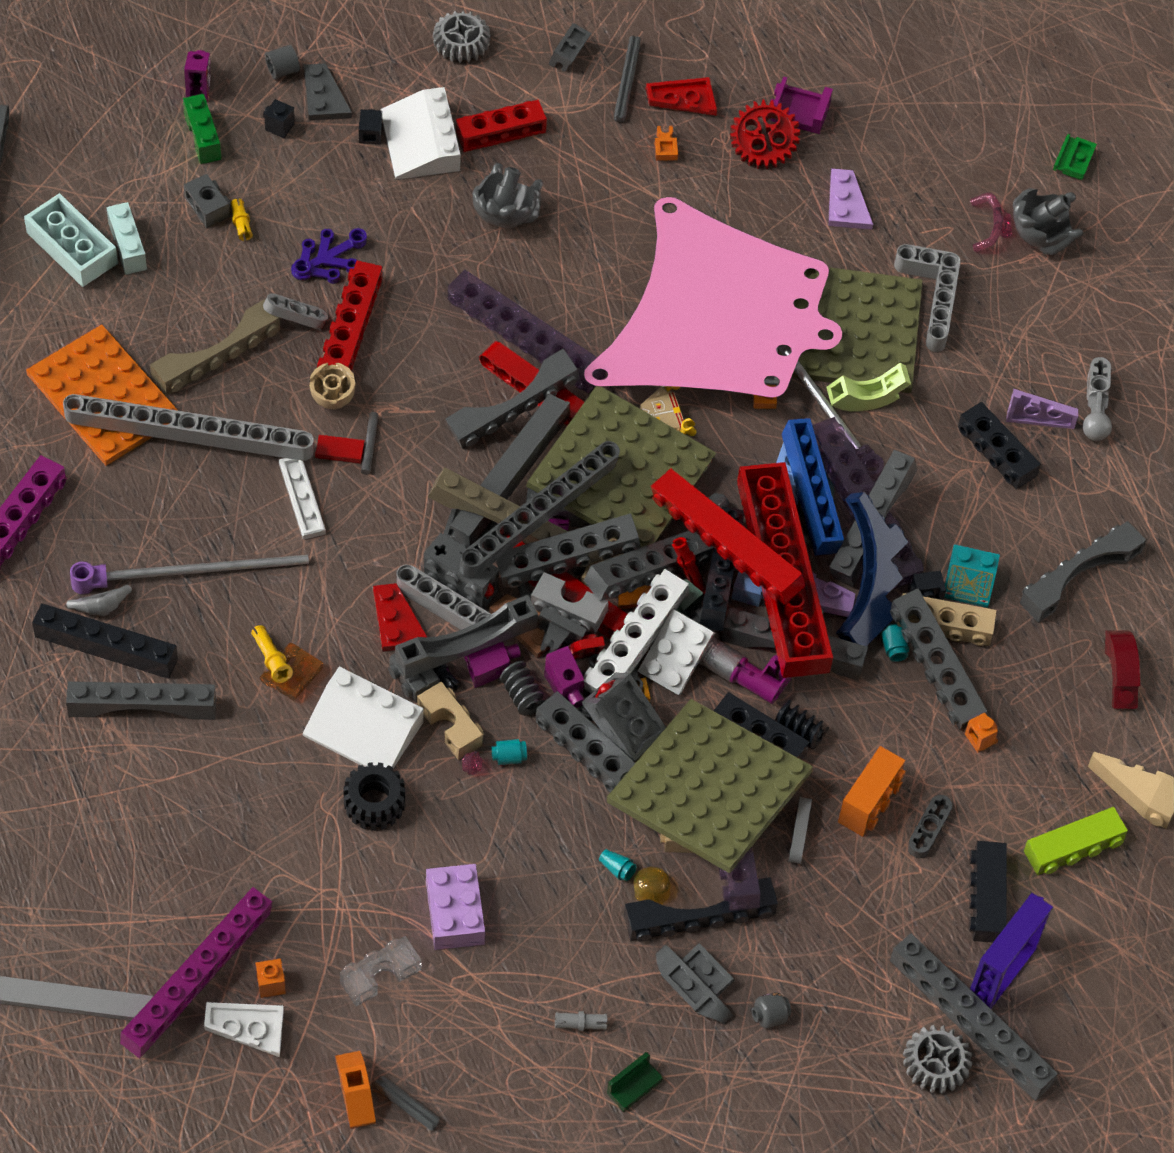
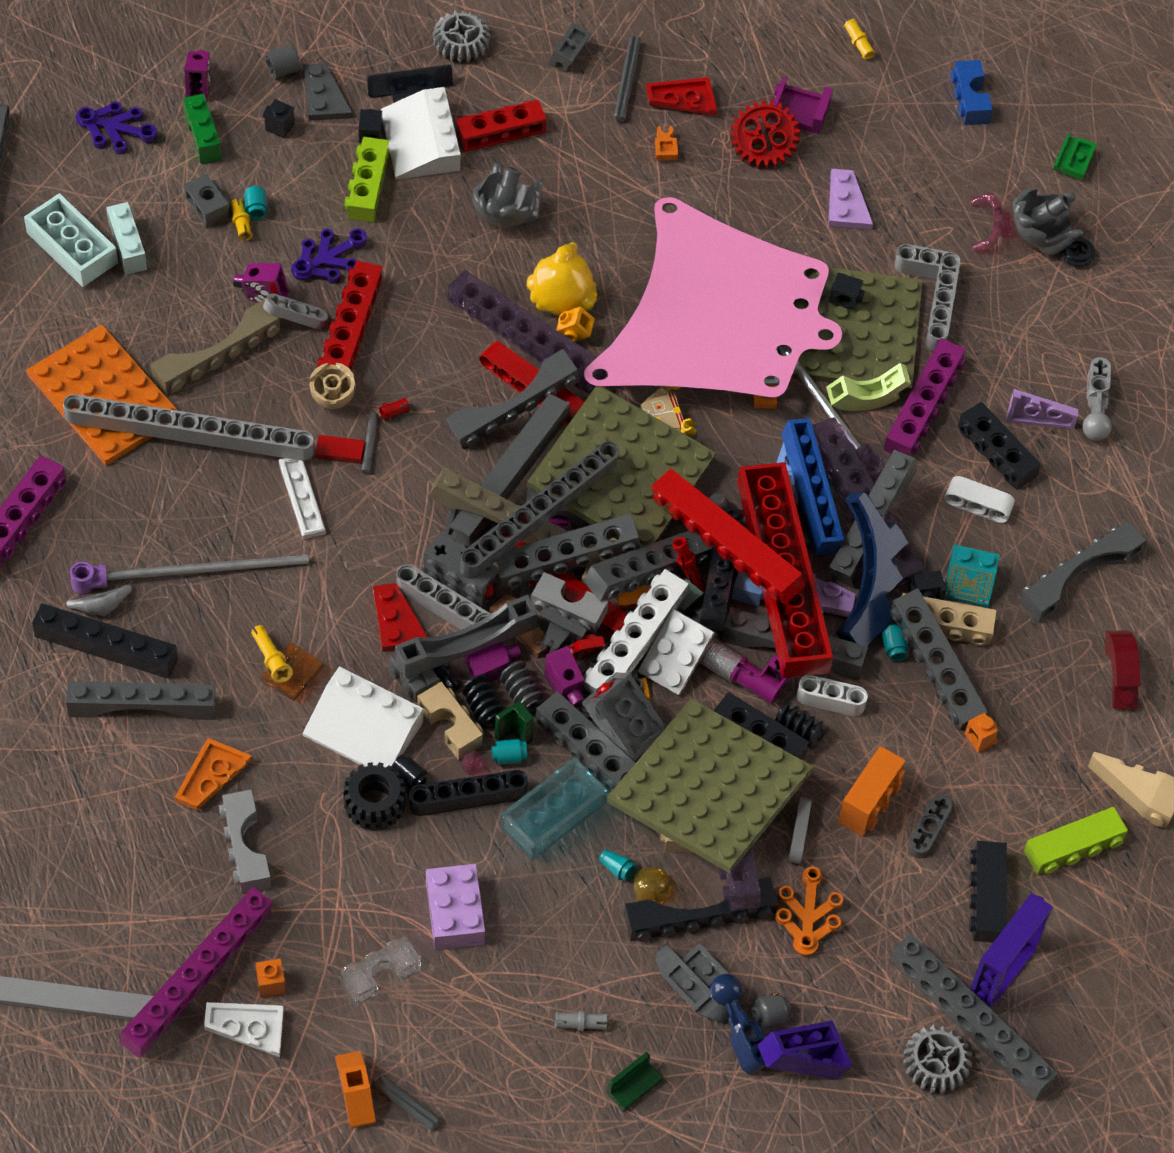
none -> dark purple plant [76,101,157,155]
none -> orange wing [175,738,252,811]
none -> light grey arch [219,790,271,894]
none -> magenta torso [233,263,289,303]
none -> teal brick [244,186,268,220]
none -> lime brick [344,137,389,223]
none -> black bracket [366,64,453,103]
none -> red pin [379,398,410,420]
none -> black brick [391,755,427,789]
none -> black beam [409,770,528,816]
none -> black piece [462,674,505,729]
none -> dark green panel [495,701,534,745]
none -> clear light blue brick [500,757,608,861]
none -> yellow piece [527,242,597,316]
none -> light orange brick [556,306,595,344]
none -> dark blue beam [710,974,766,1075]
none -> dark purple wedge [757,1020,853,1080]
none -> orange plant [776,867,843,956]
none -> white beam [797,675,868,716]
none -> black brick [829,272,865,310]
none -> yellow pin [844,19,876,60]
none -> magenta brick [883,338,967,456]
none -> white beam [944,476,1015,523]
none -> blue arch [950,60,993,125]
none -> black gear [1060,237,1096,268]

